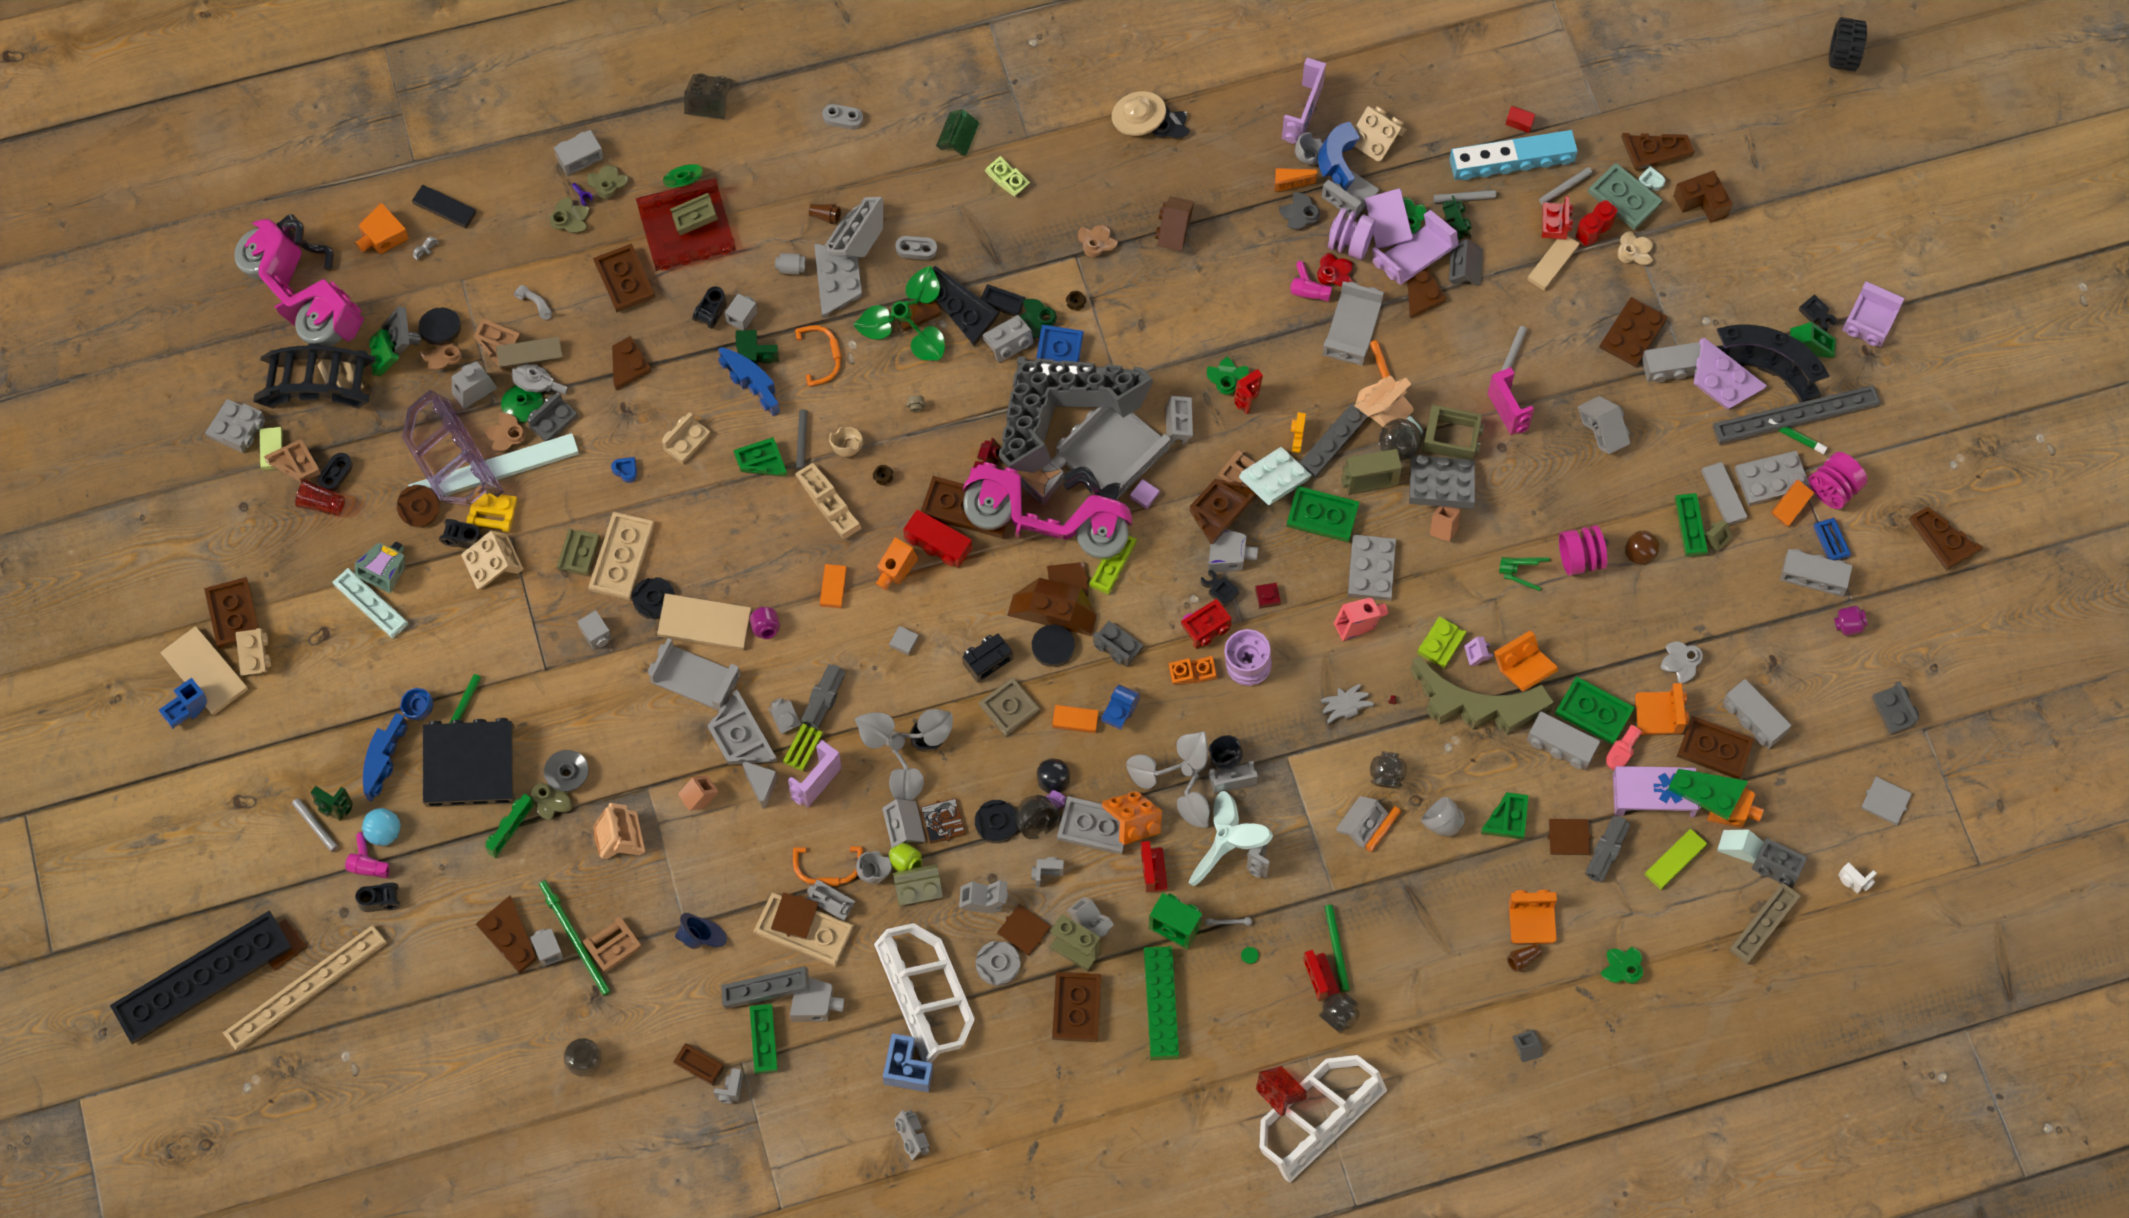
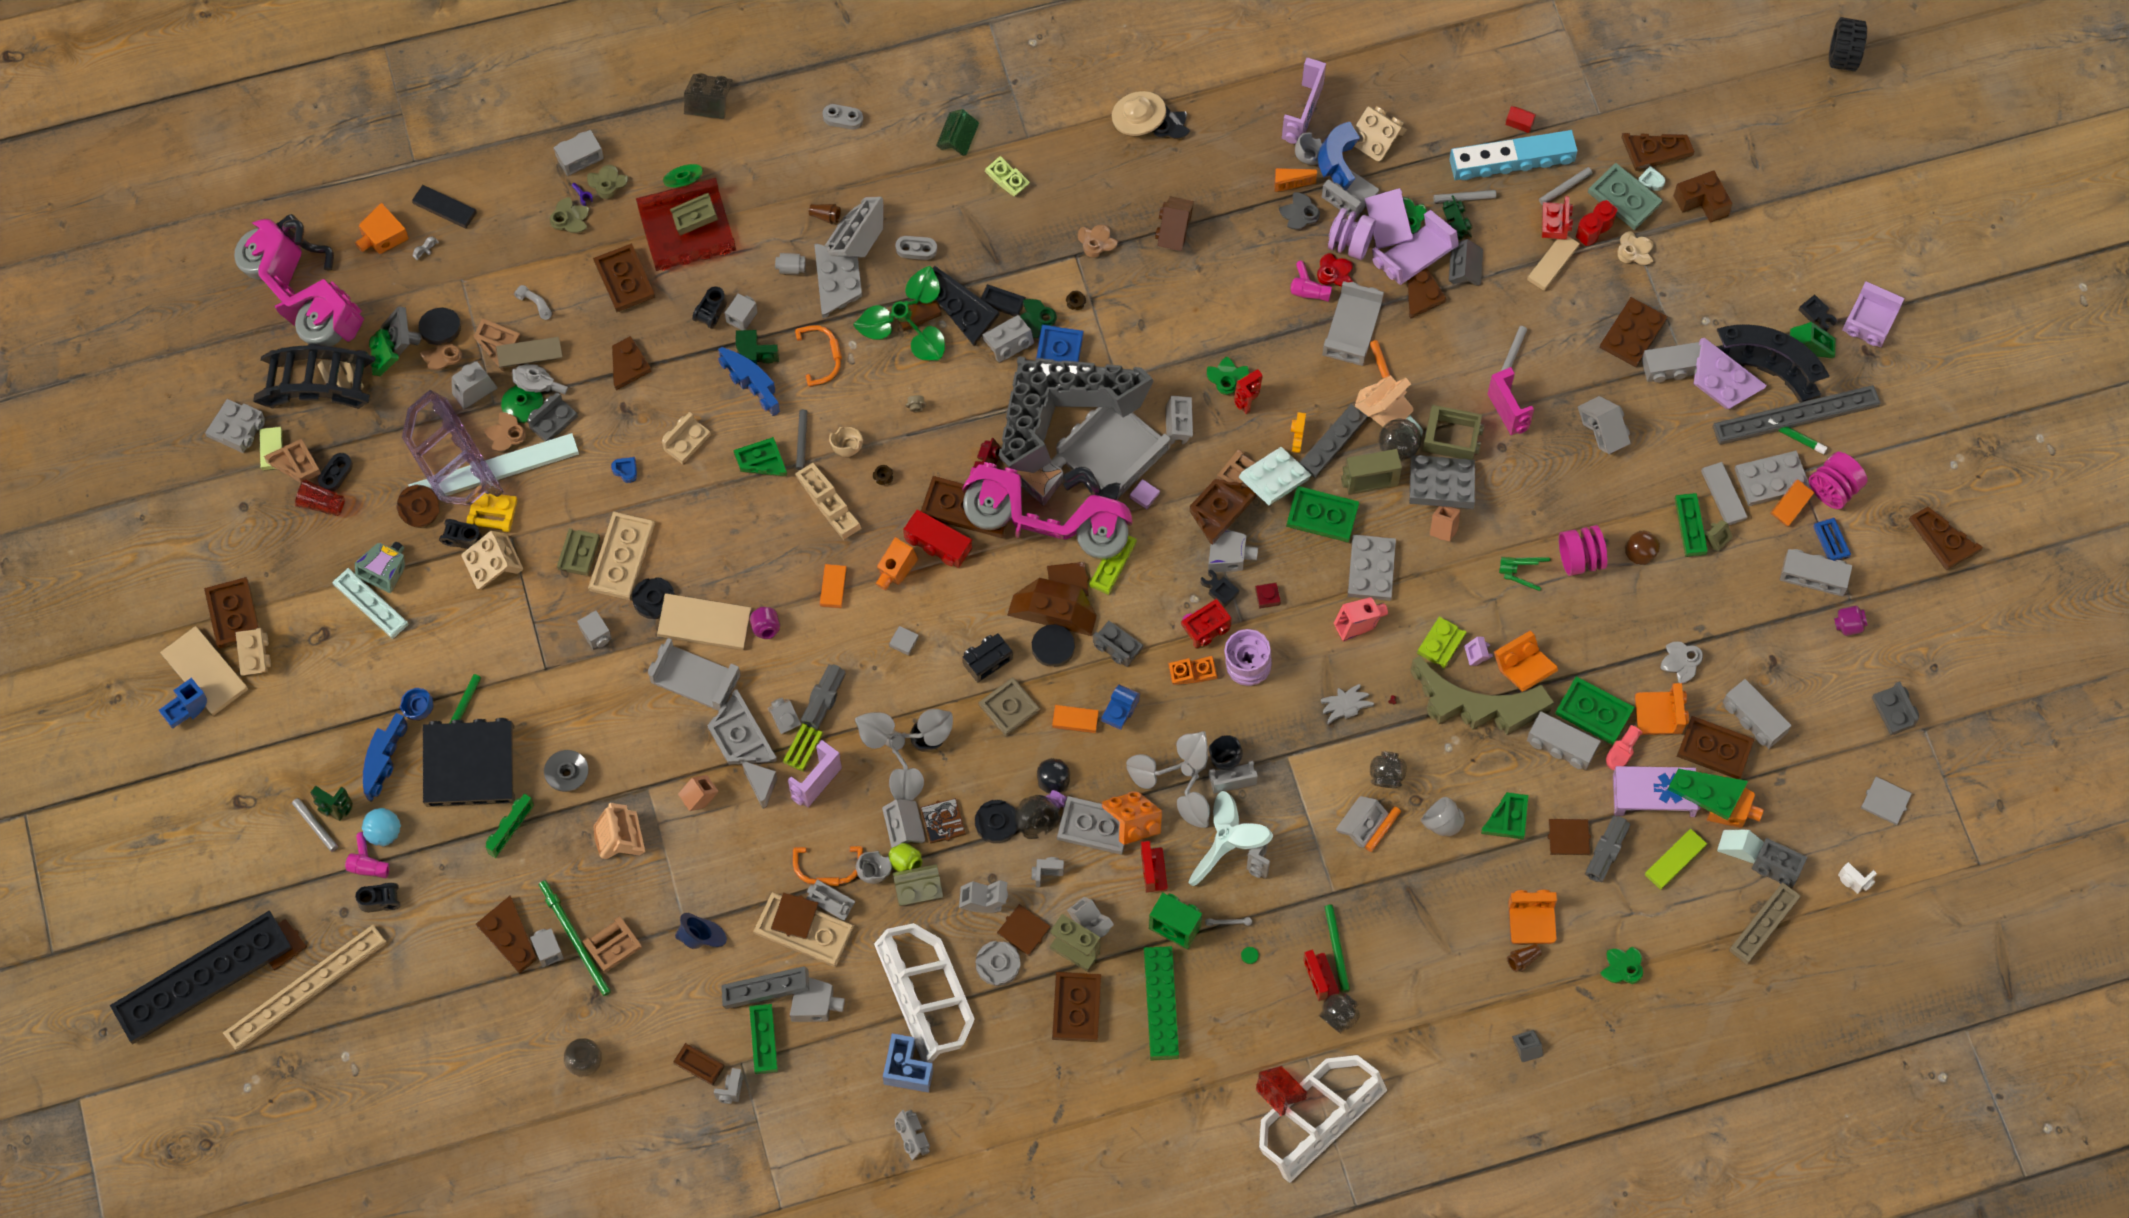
olive plate [531,783,572,821] -> none

